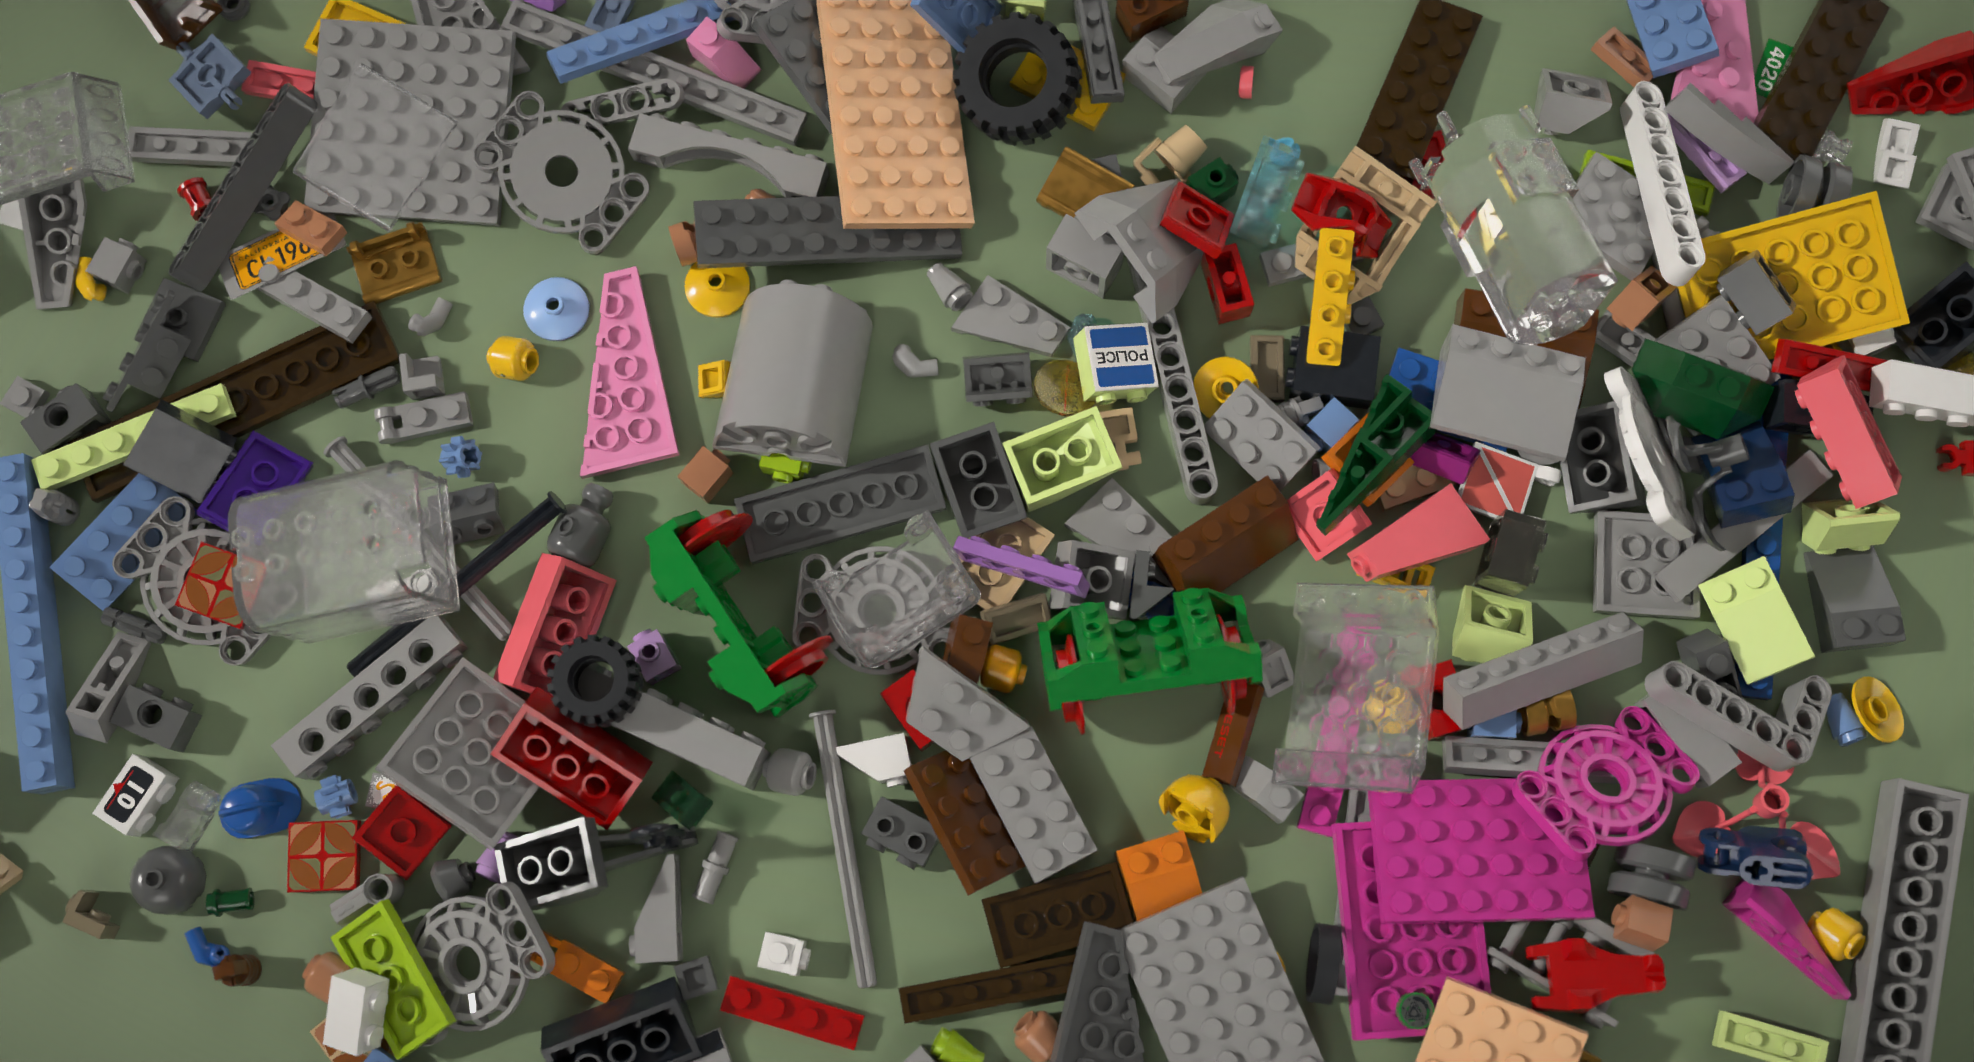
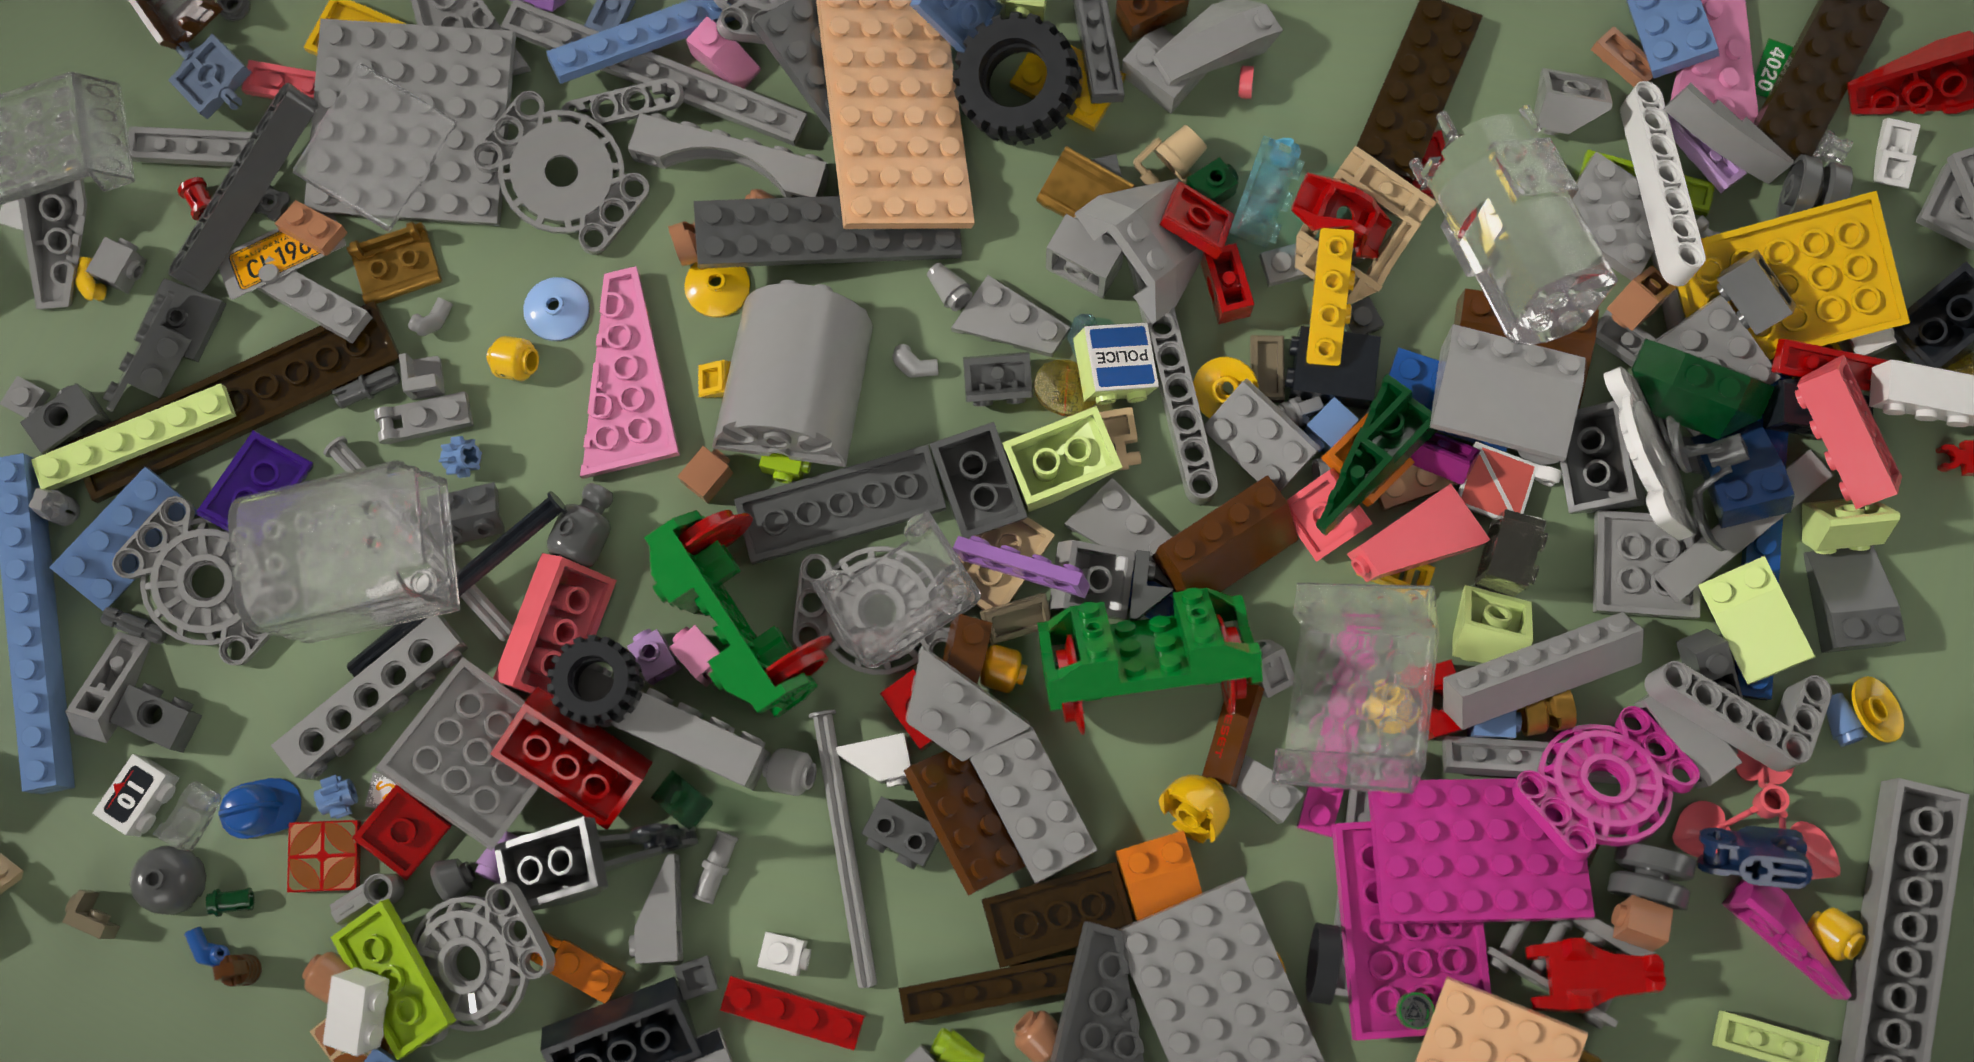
black brick [123,399,238,503] -> none
tile [175,541,269,630] -> none
none -> bright pink brick [669,625,720,687]

